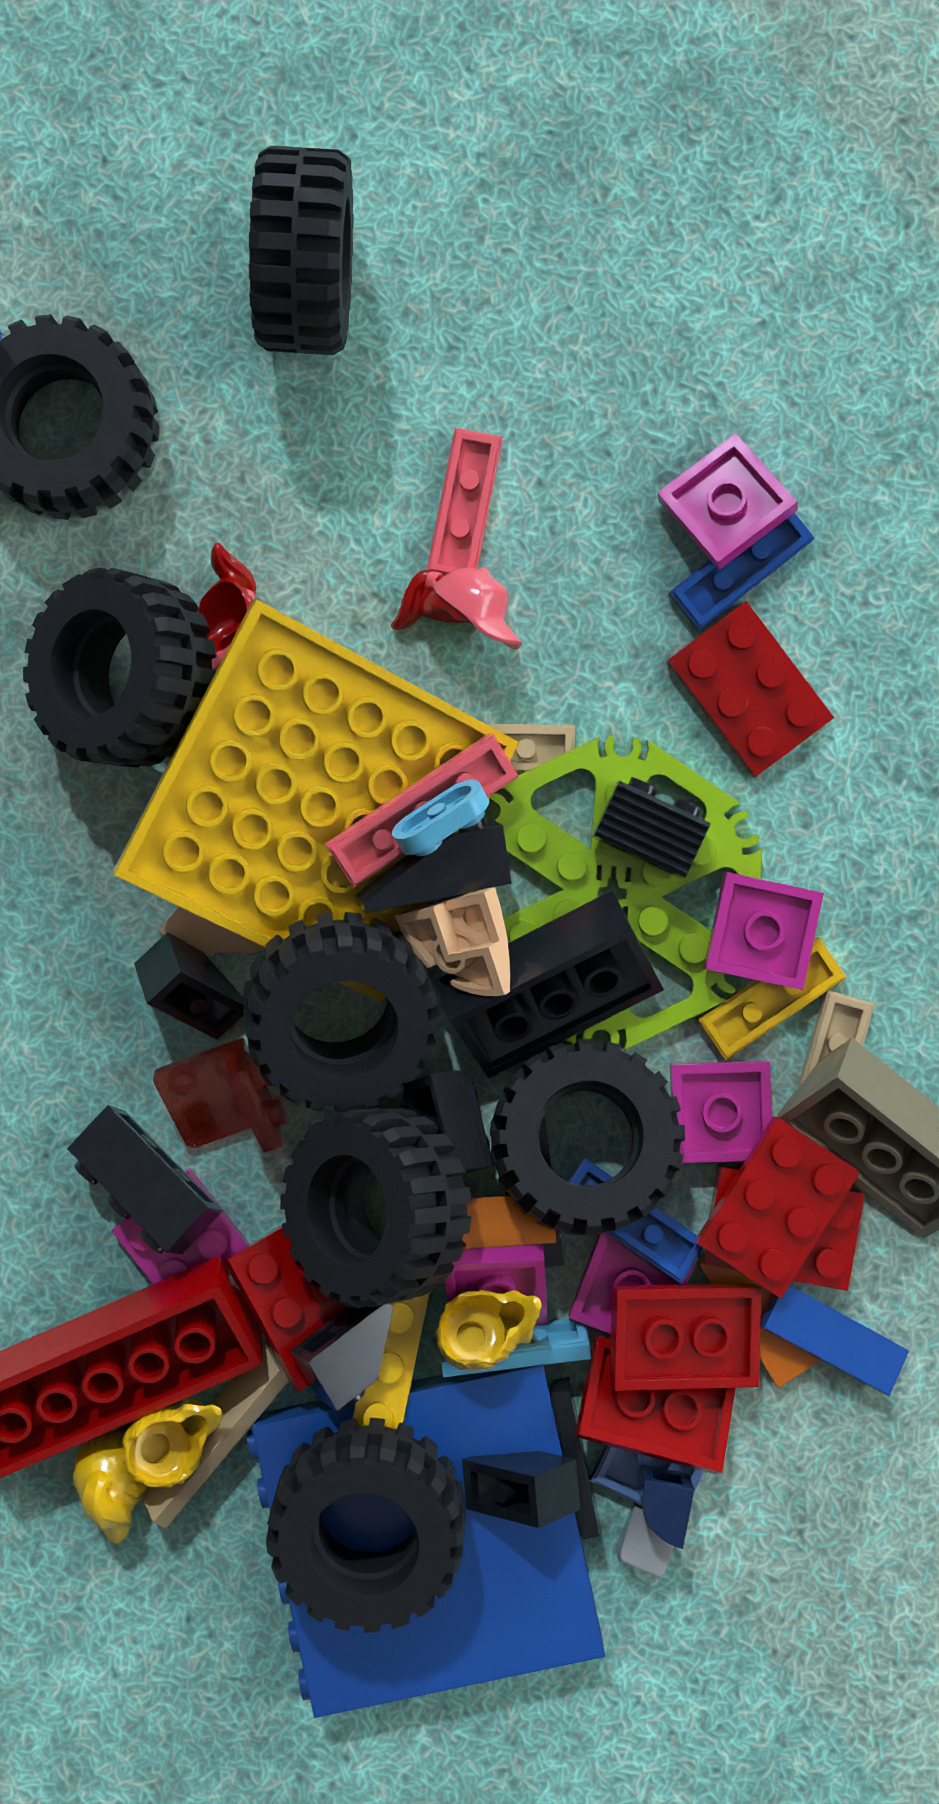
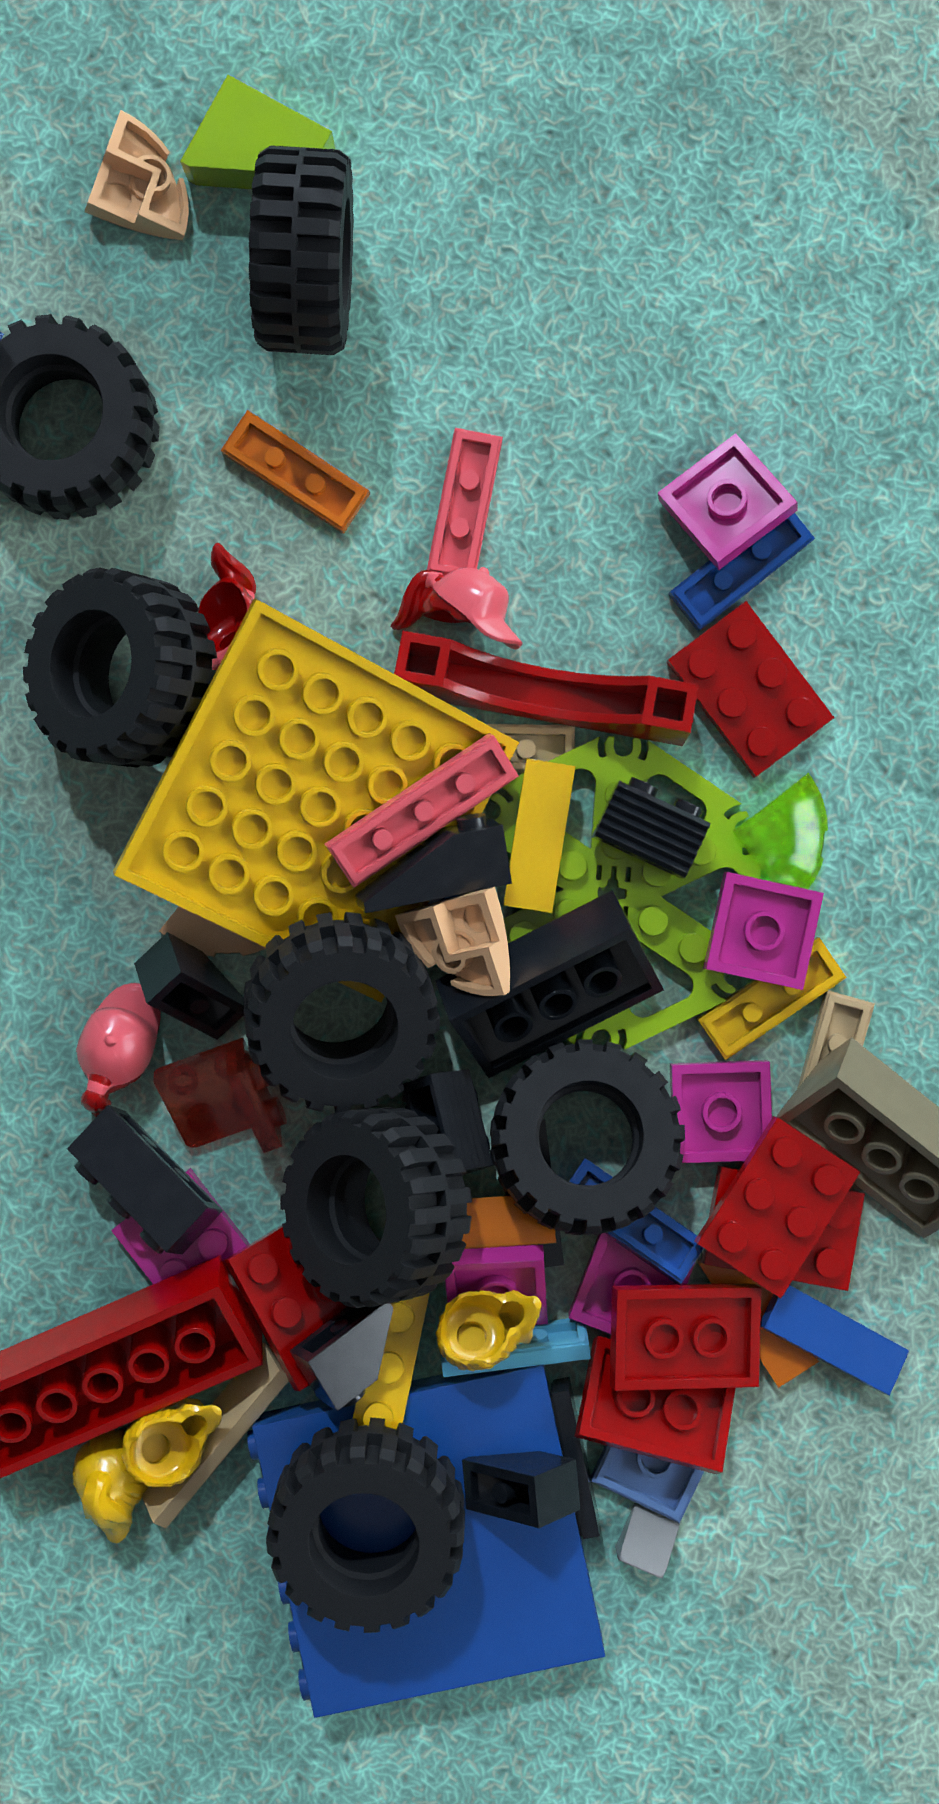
medium azure plate [392,780,489,856] -> none
dark blue brick [638,1464,694,1549] -> none
none -> coral hair [76,983,161,1117]
none -> light nougat brick [84,110,189,240]
none -> lime slope [180,74,335,190]
none -> orange tile [221,410,370,534]
none -> red arch [394,631,699,746]
none -> yellow tile [503,758,576,913]
none -> clear neon green brick [732,772,828,889]

